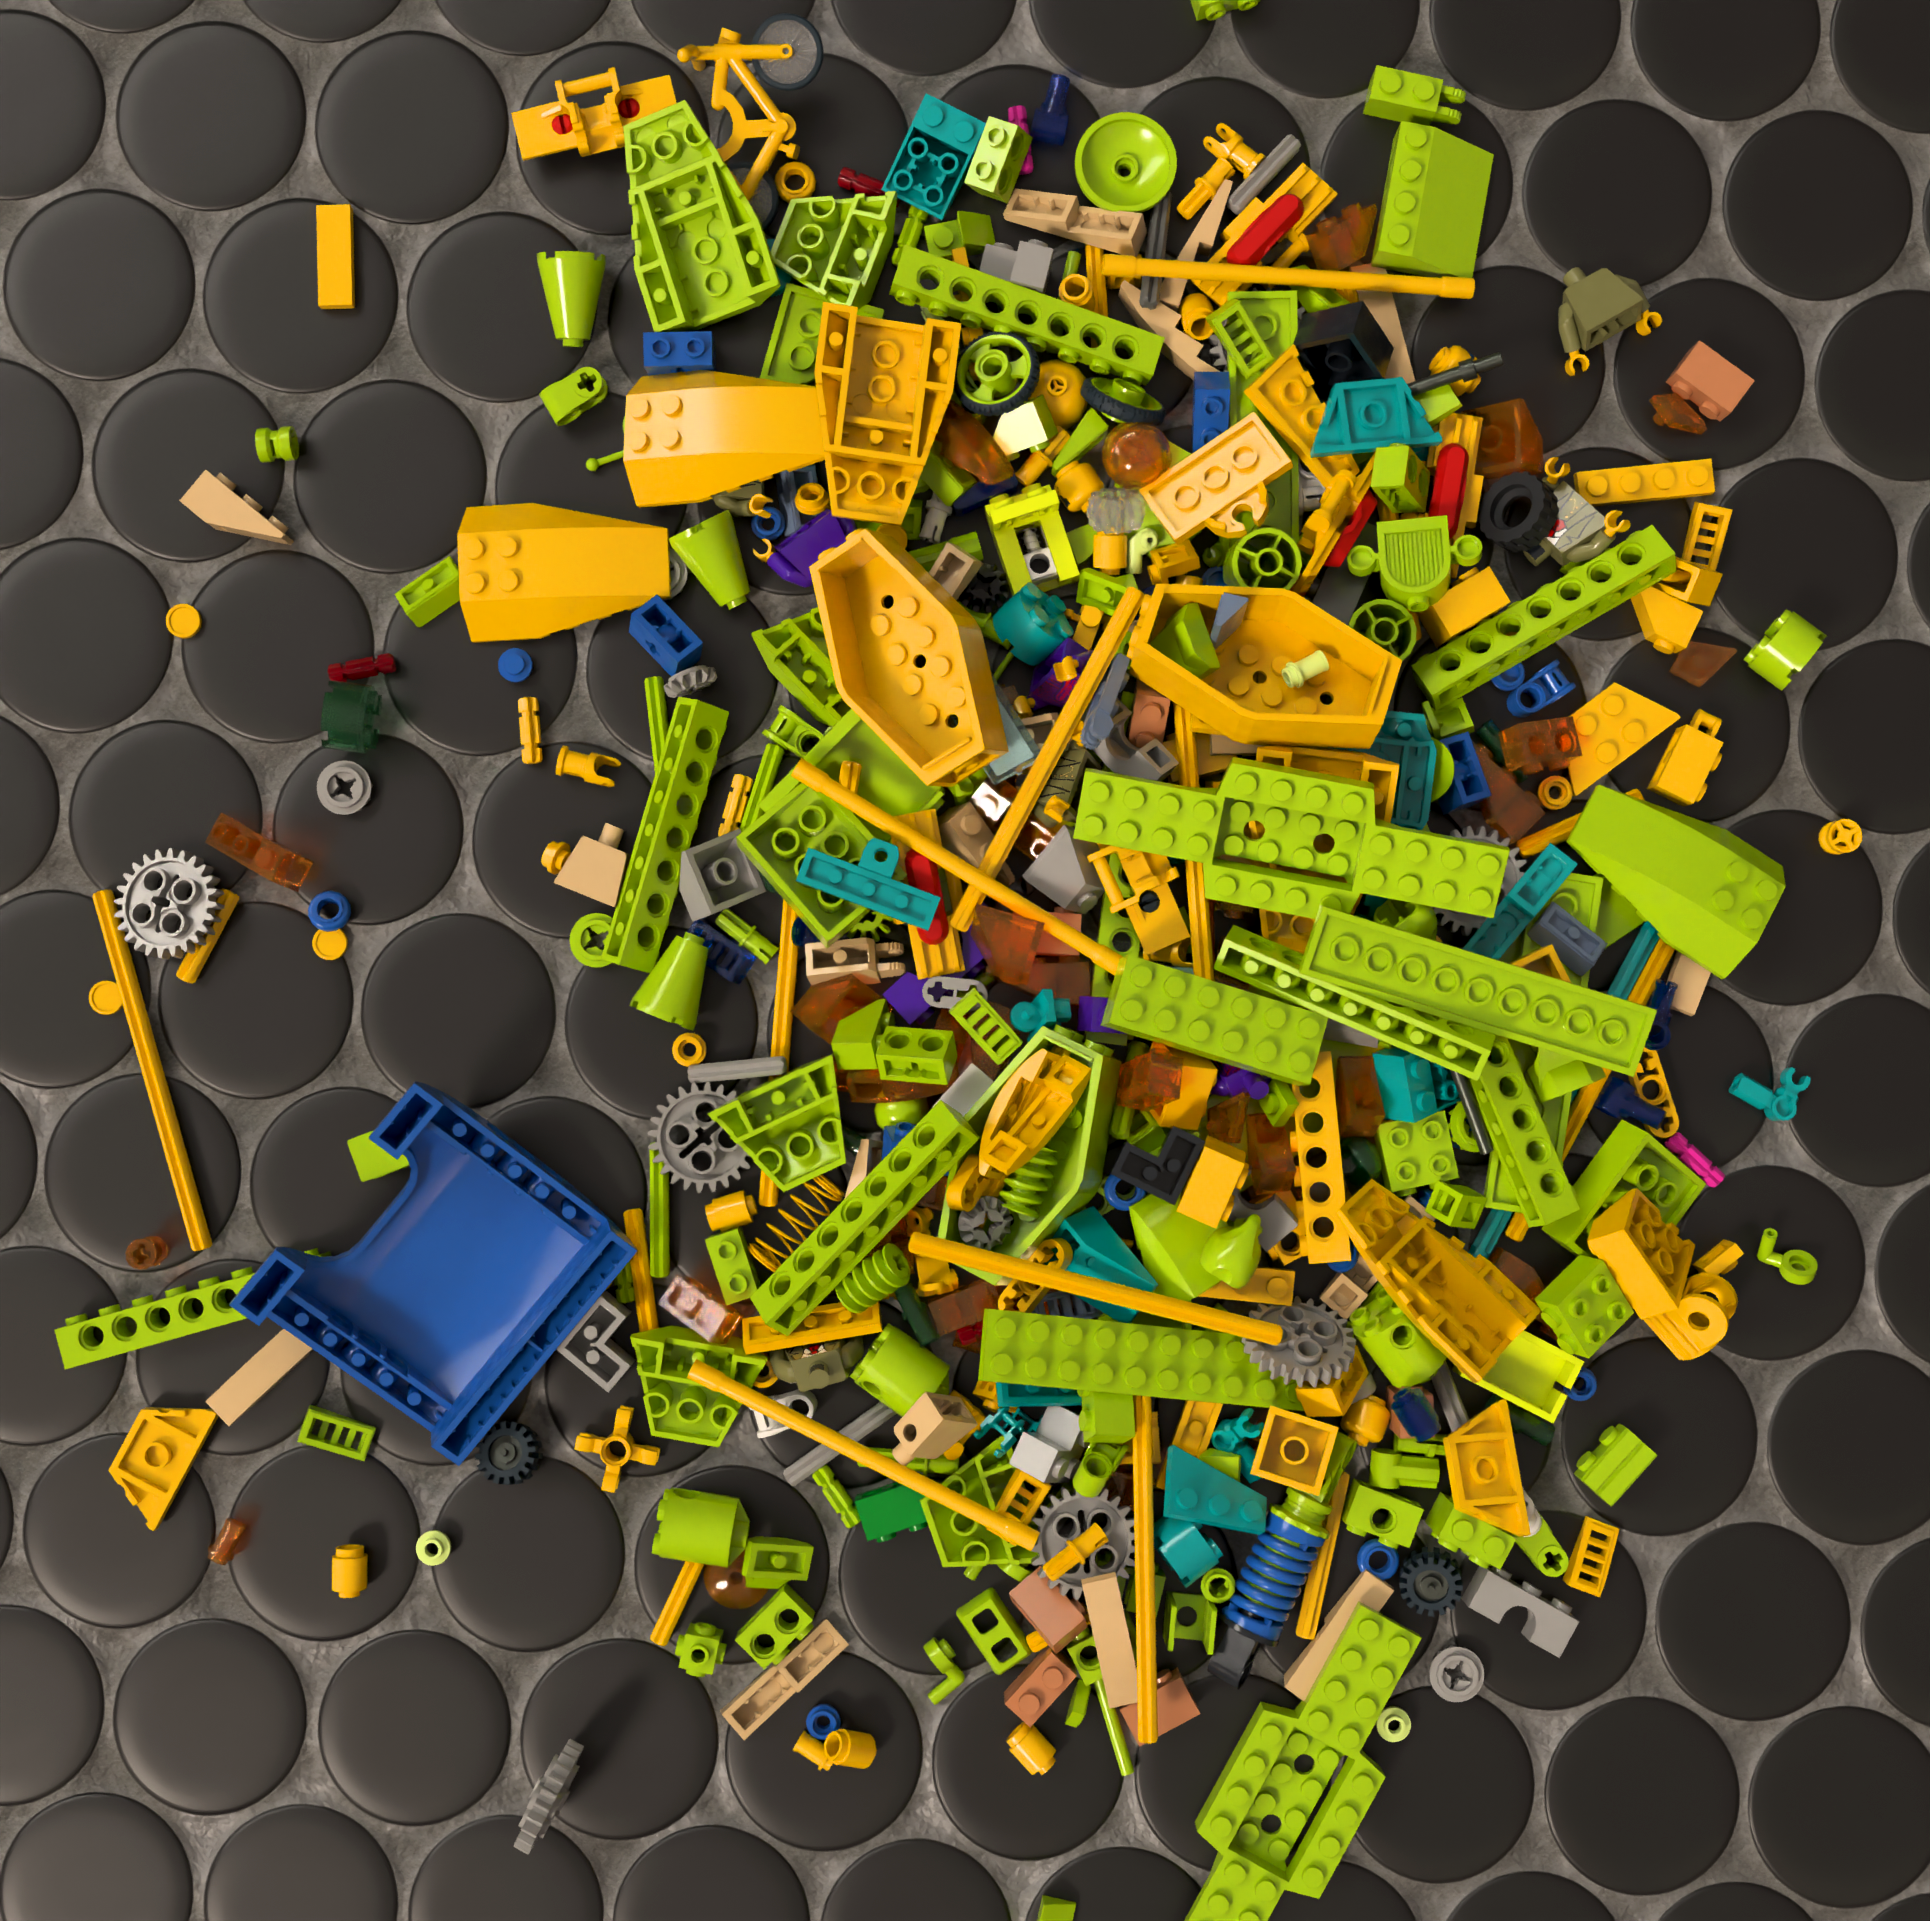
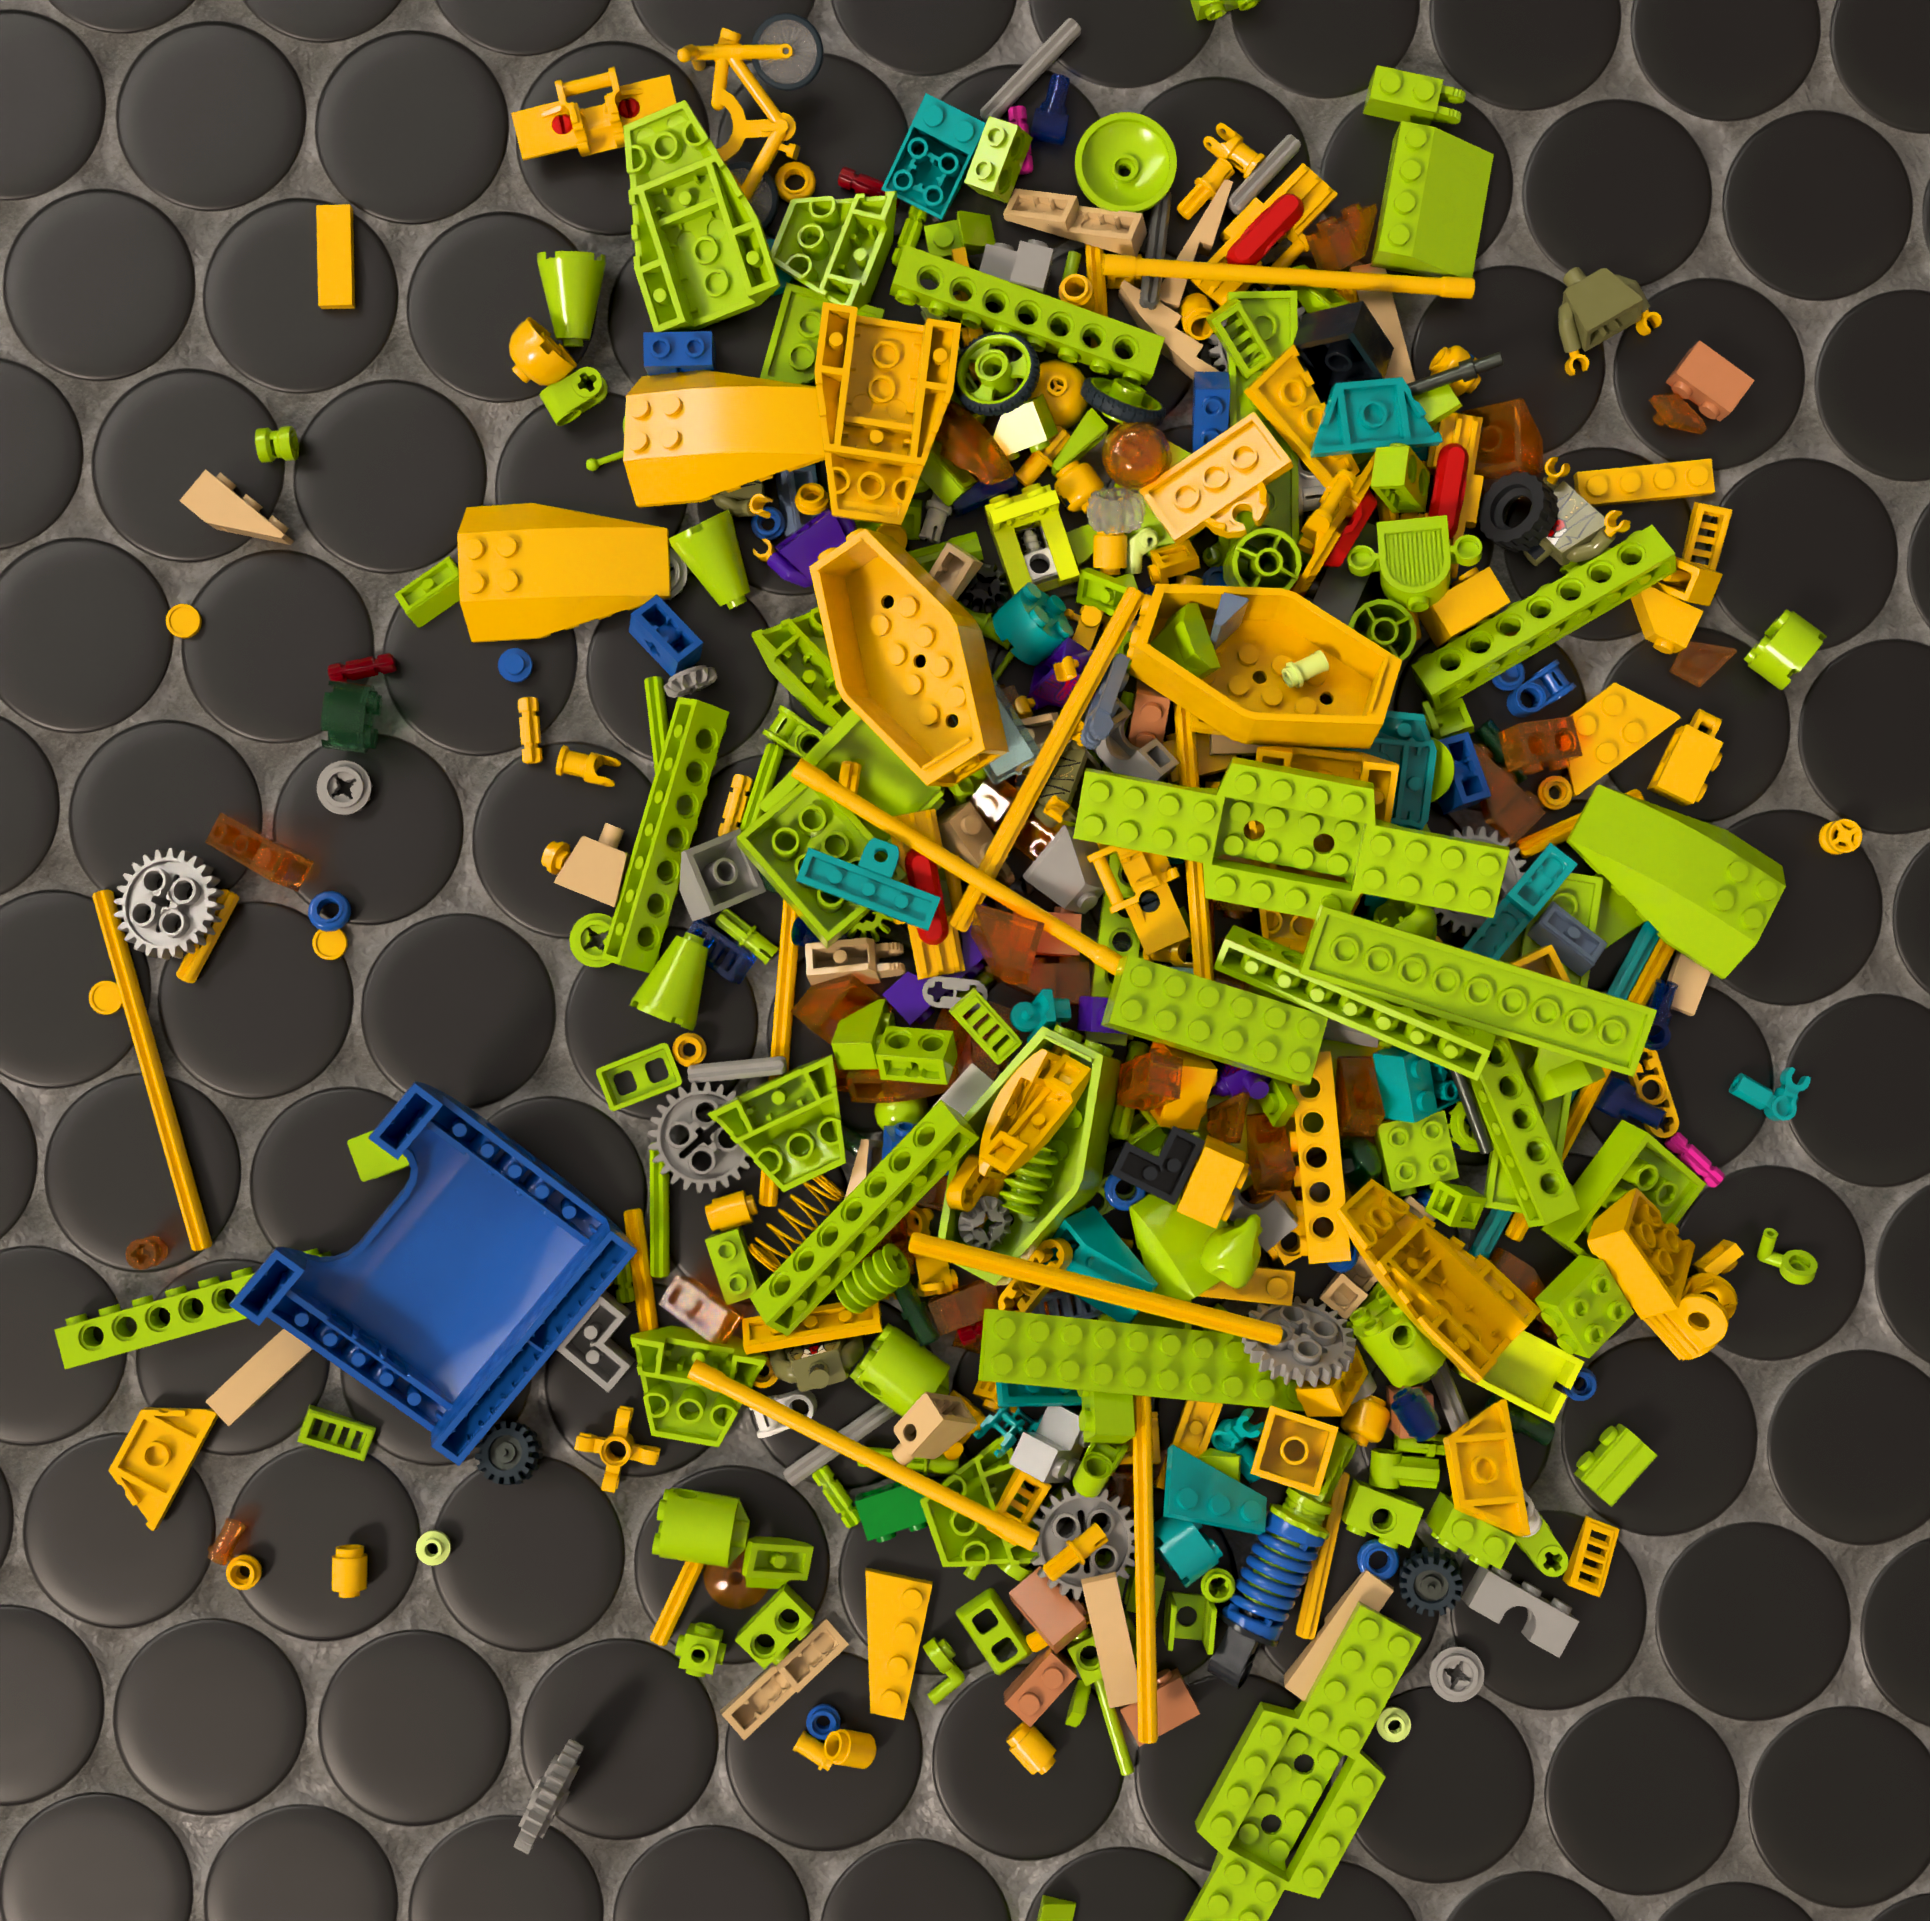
none -> yellow plate [226,1554,262,1590]
none -> yellow cylinder [509,317,577,386]
none -> lime piece [596,1043,682,1111]
none -> yellow wing [865,1568,933,1720]
none -> light grey axle [980,18,1081,122]

